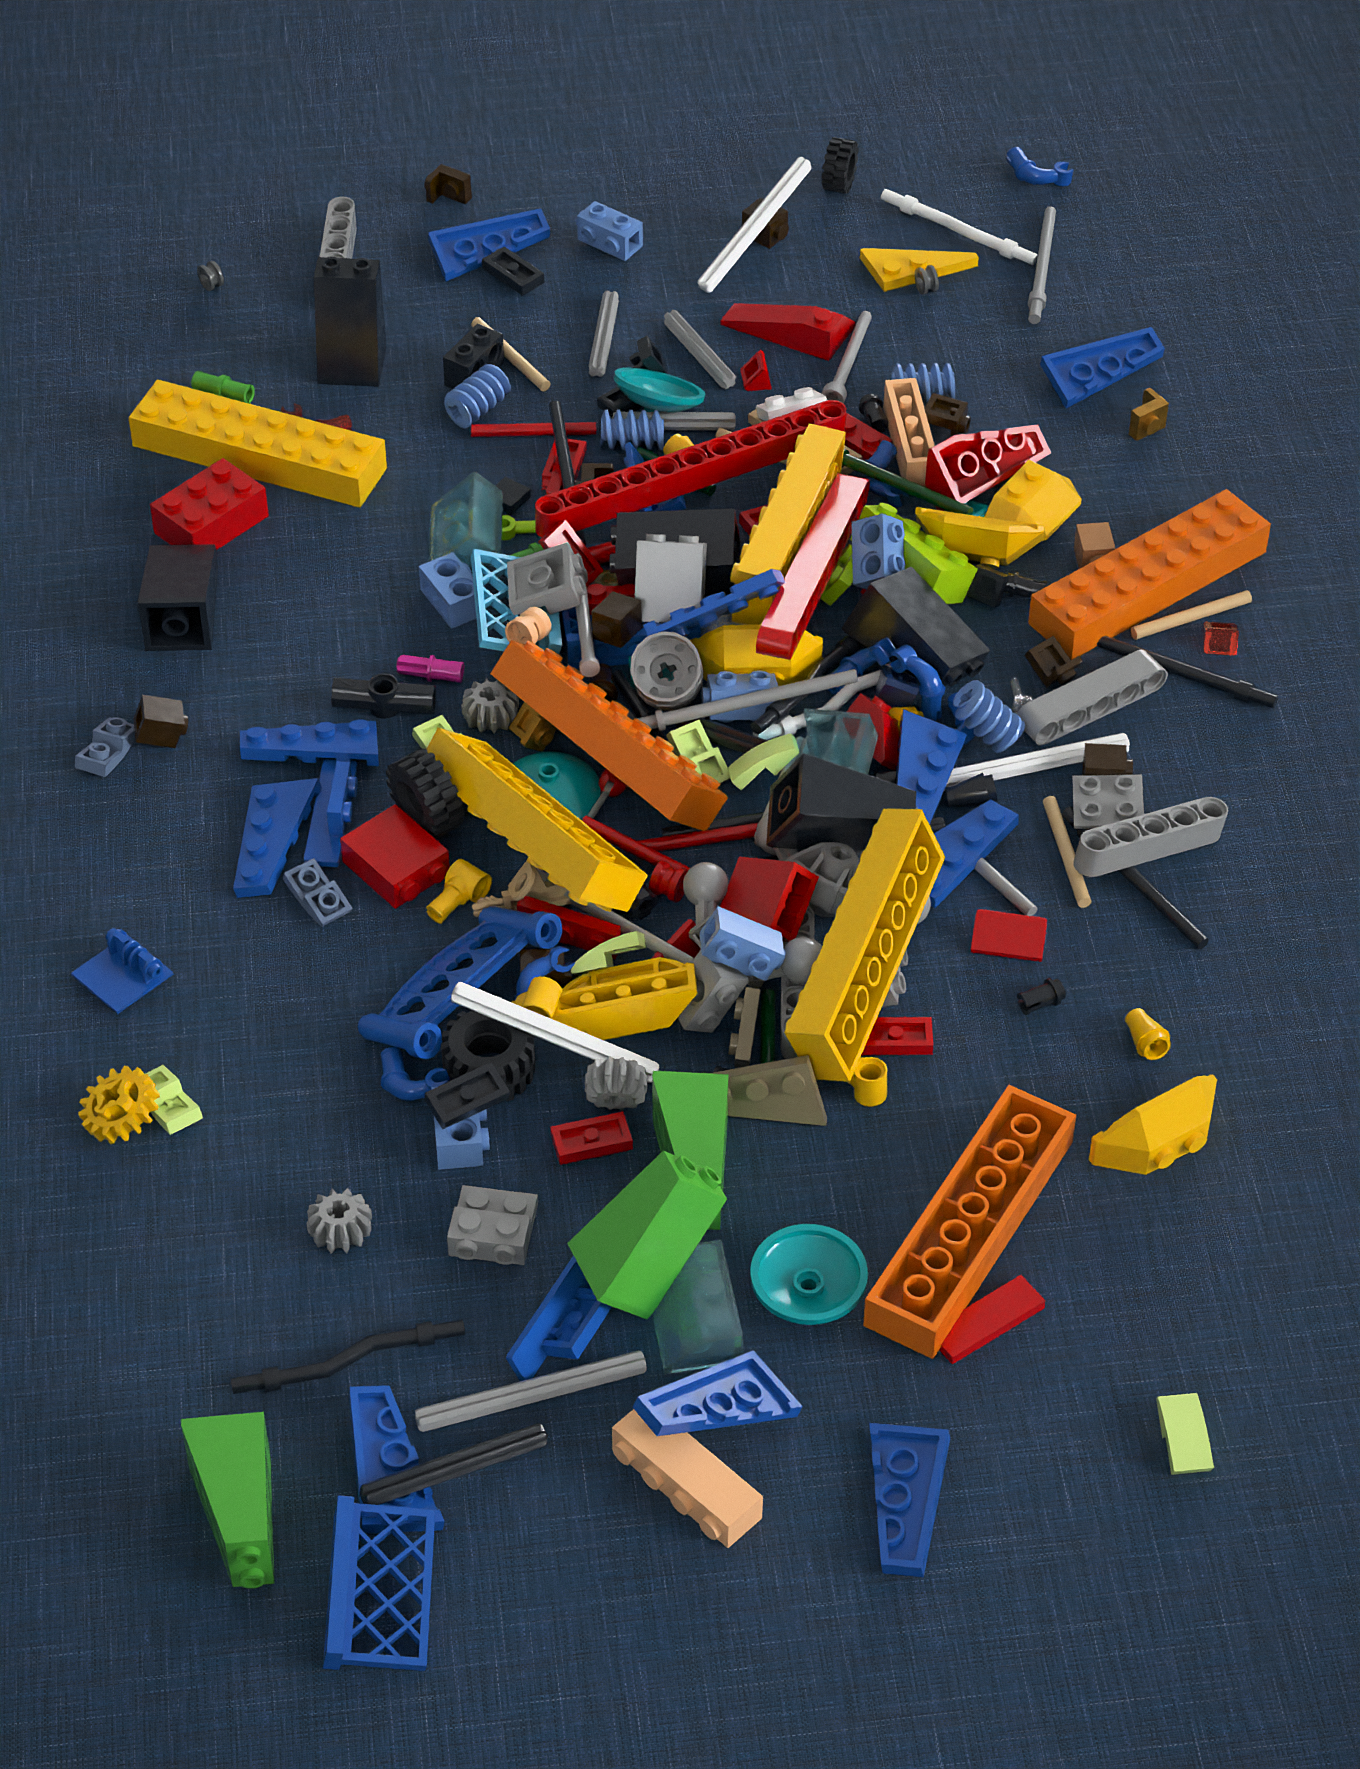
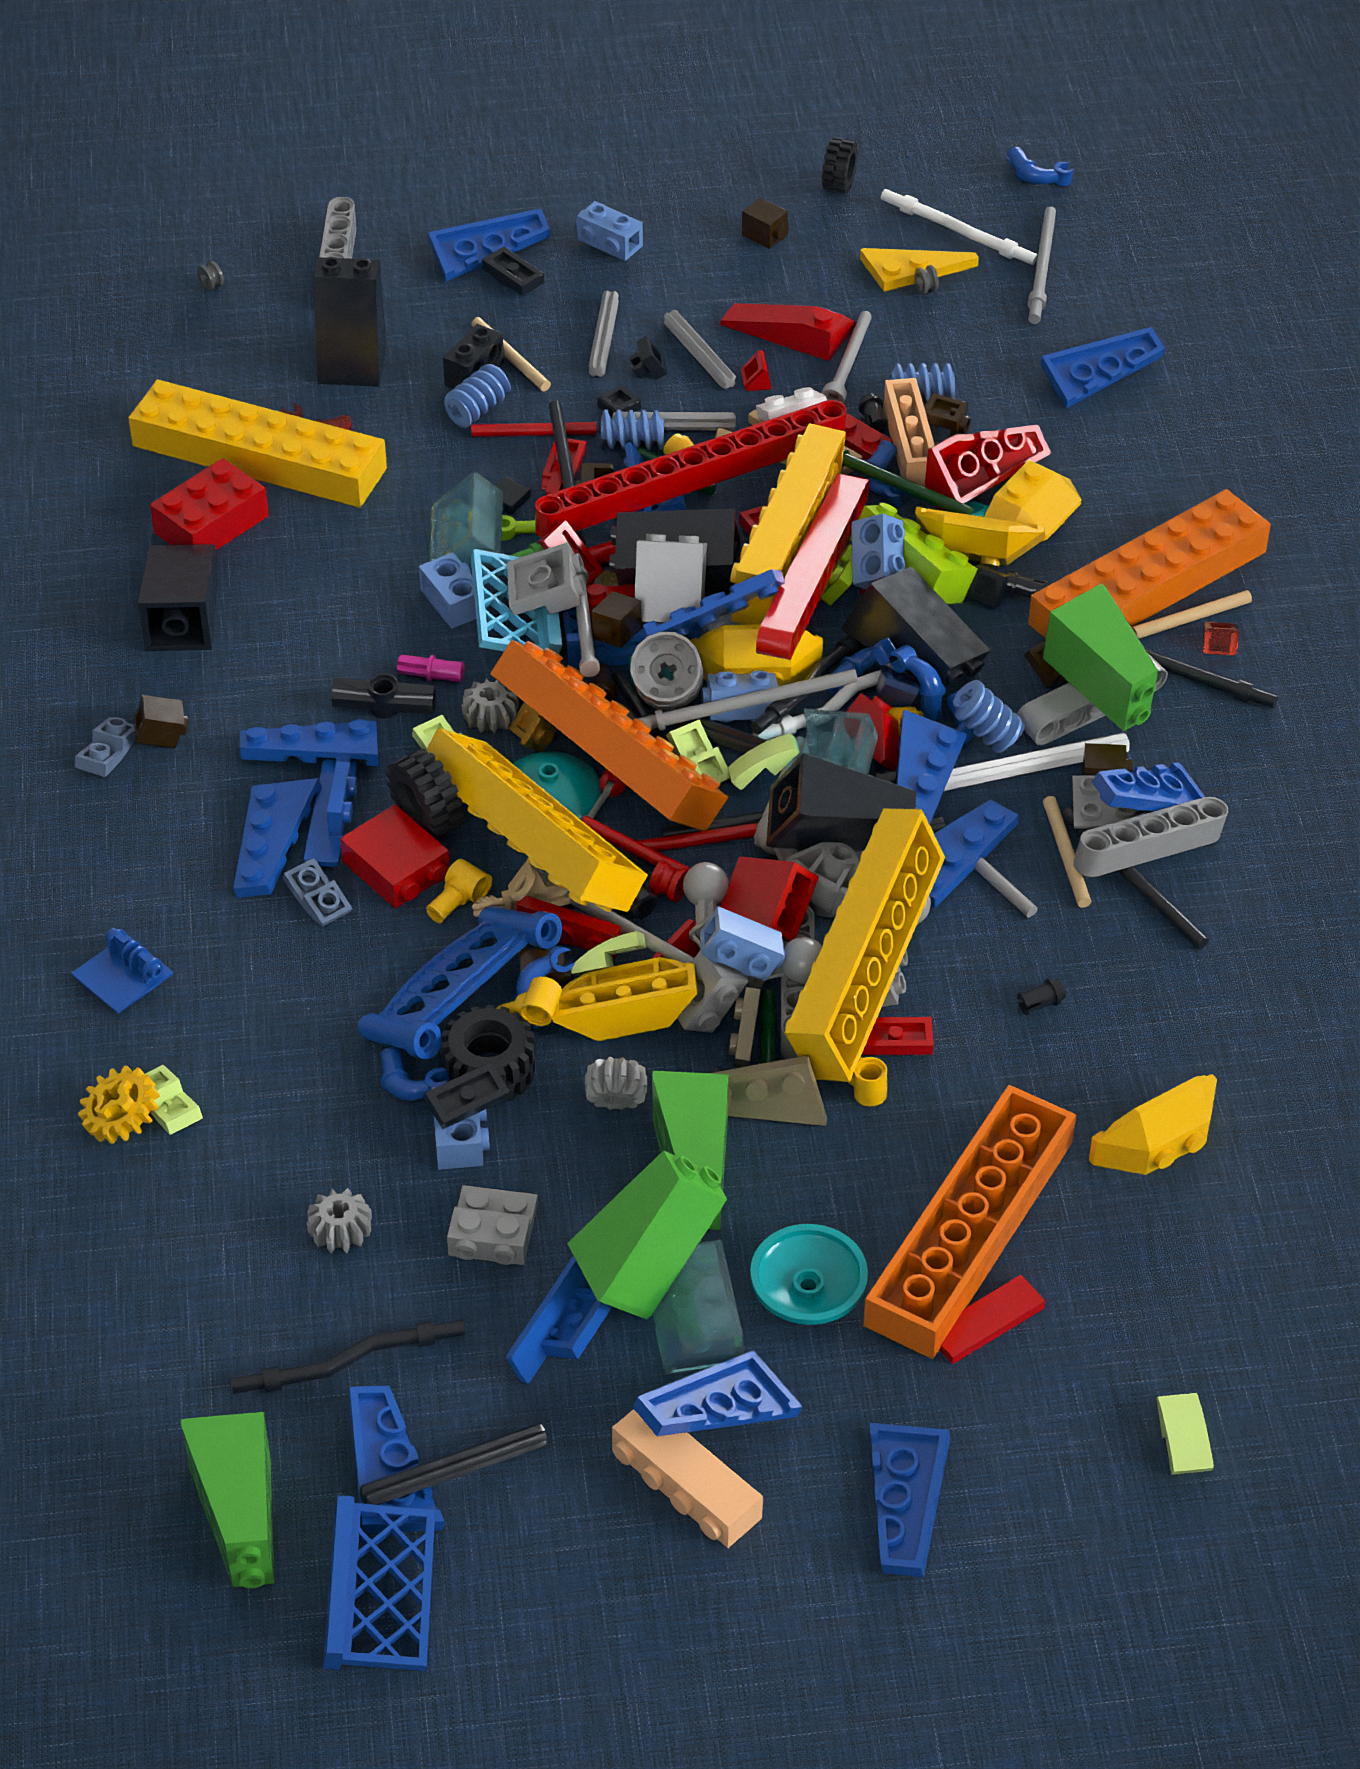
bright green pin [191,370,255,404] -> none
light grey axle [415,1350,647,1432] -> none
dark brown bracket [424,164,472,204] -> none
white axle [451,982,659,1083] -> none
light nougat wheel [505,607,551,644] -> none
red plate [550,1111,633,1165] -> none
teal dish [613,368,705,413] -> none
white axle [698,157,811,293] -> none
black cone [945,773,998,808] -> none
red slope [971,909,1048,962] -> none
clear hand [1010,679,1033,714] -> none
medium nougat brick [1074,522,1116,569] -> none
yellow cone [1125,1008,1171,1060] -> none
pearl gold bracket [1129,388,1169,441] -> none
none -> bright green slope [1043,583,1158,731]
none -> blue wing [1092,762,1205,812]

